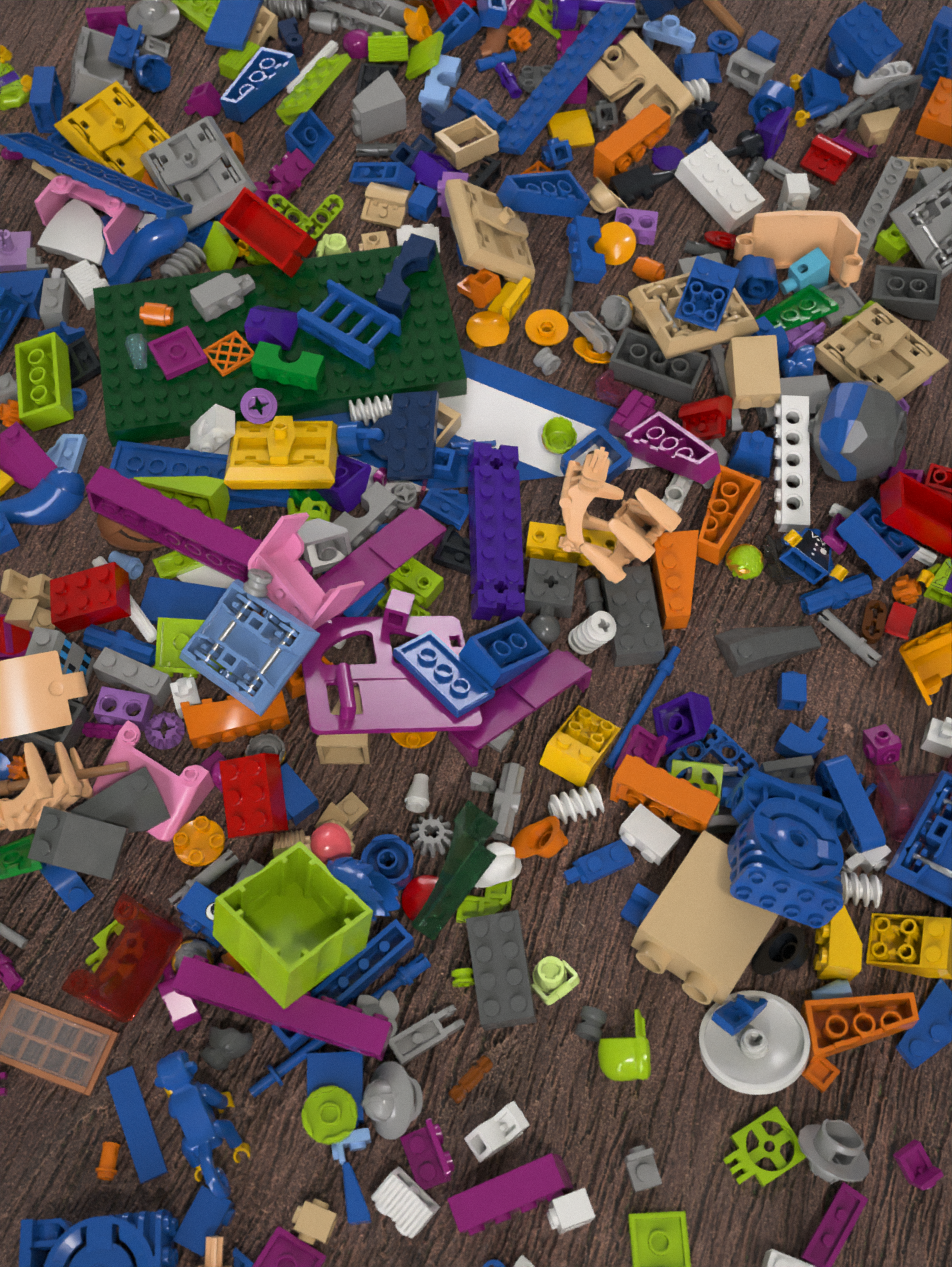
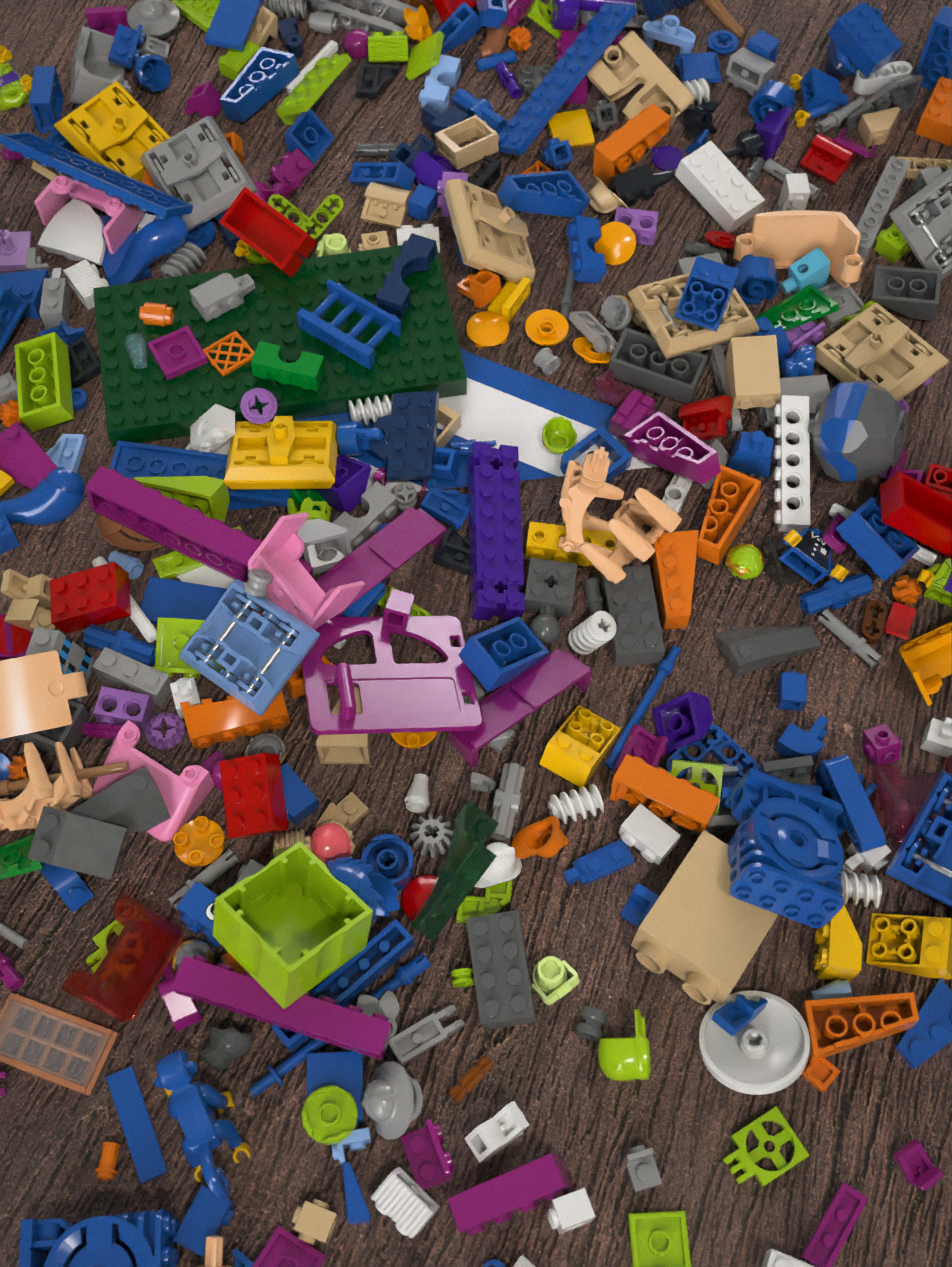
lime tile [202,221,240,272] -> none
dark purple slope [244,305,299,351] -> none
light grey slope [351,71,407,144] -> none
lime brick [389,557,444,609] -> none
blue tile [392,630,495,718] -> none
orange brick [633,256,666,283] -> none
black piece [751,925,811,976] -> none
light grey helmet [798,1119,870,1184] -> none

